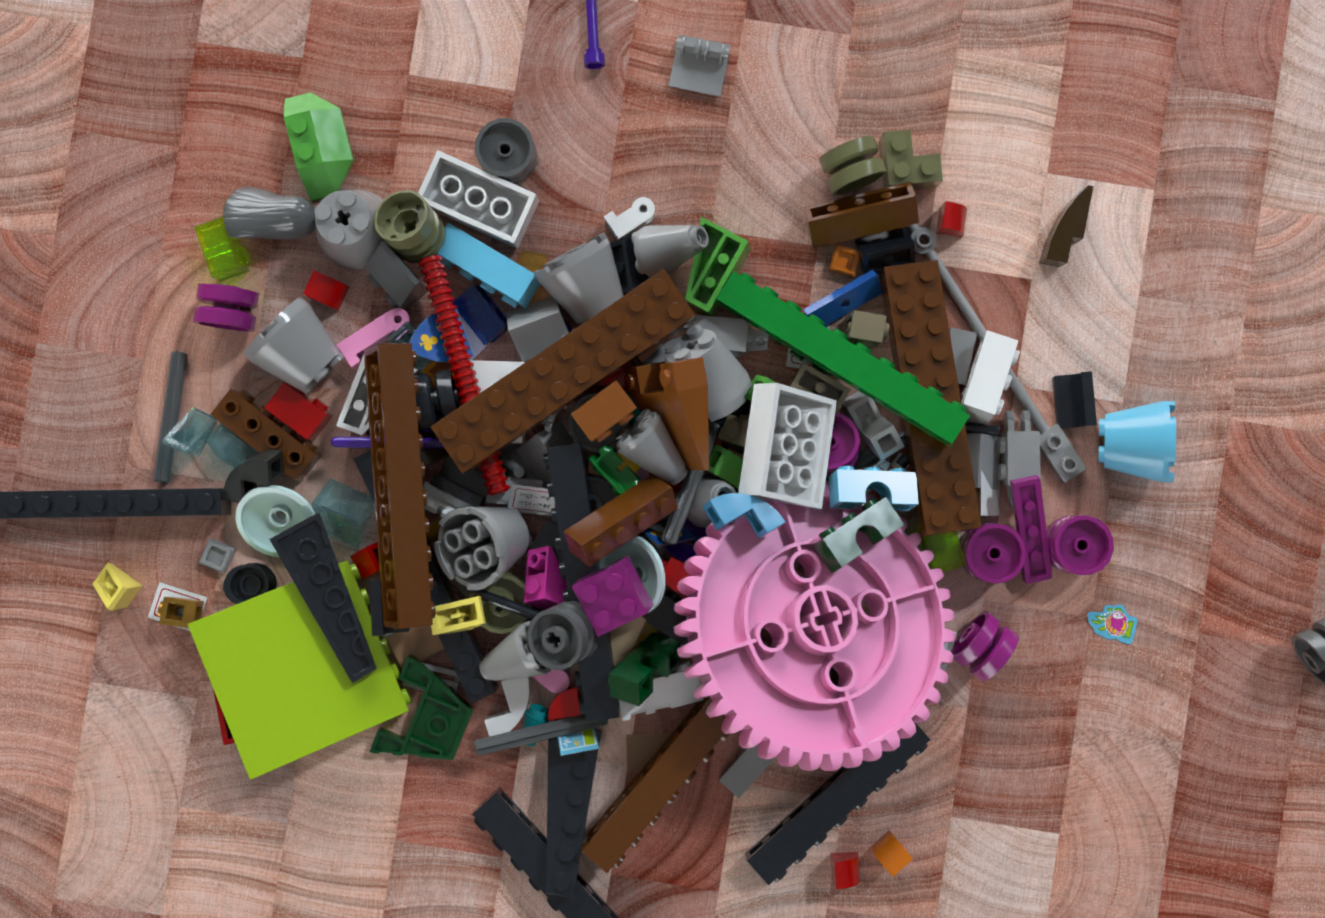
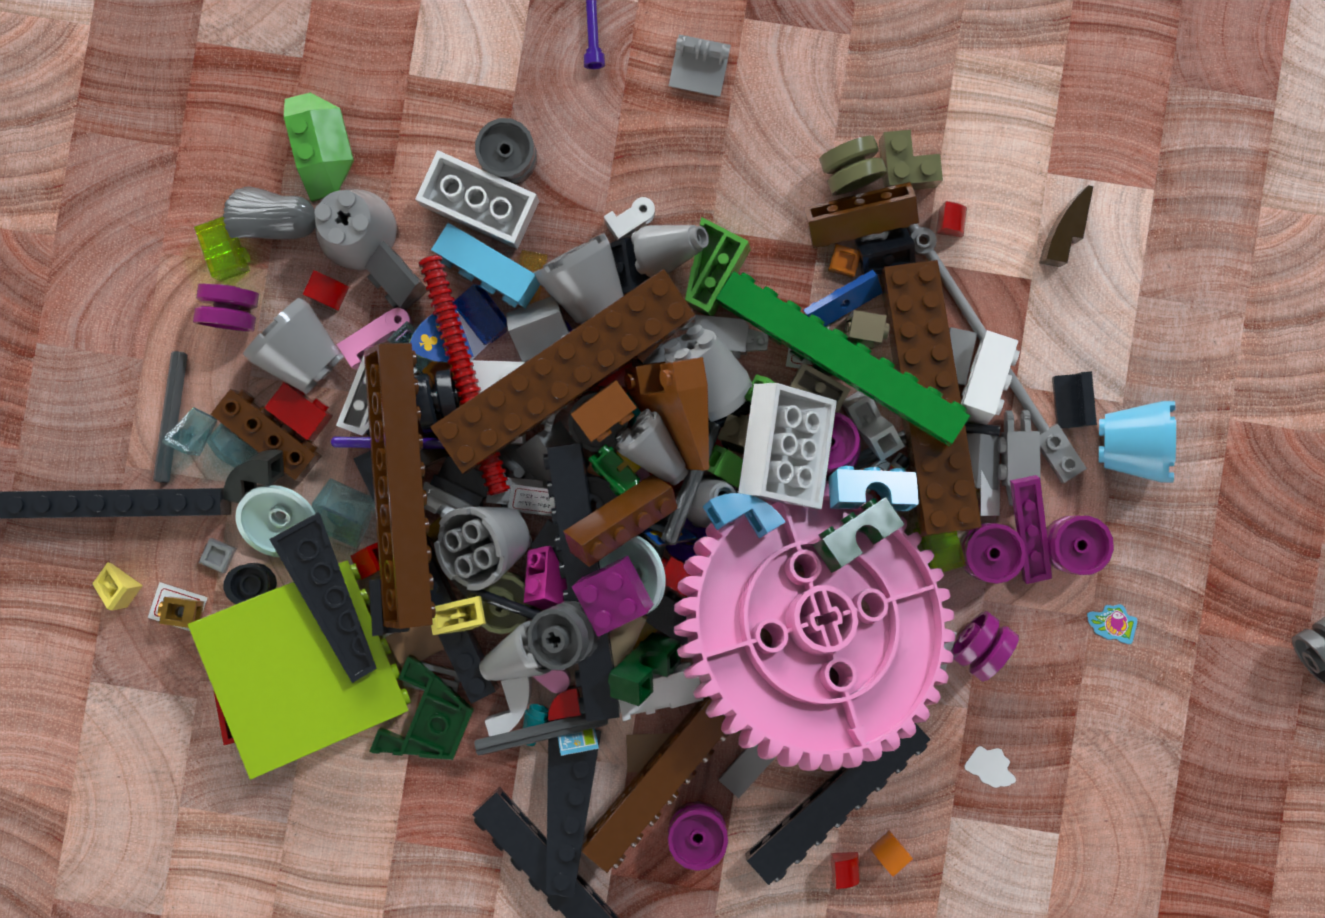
olive wheel [374,190,446,263] -> none
none -> magenta wheel [668,801,728,871]
none -> white sticker [965,746,1016,788]

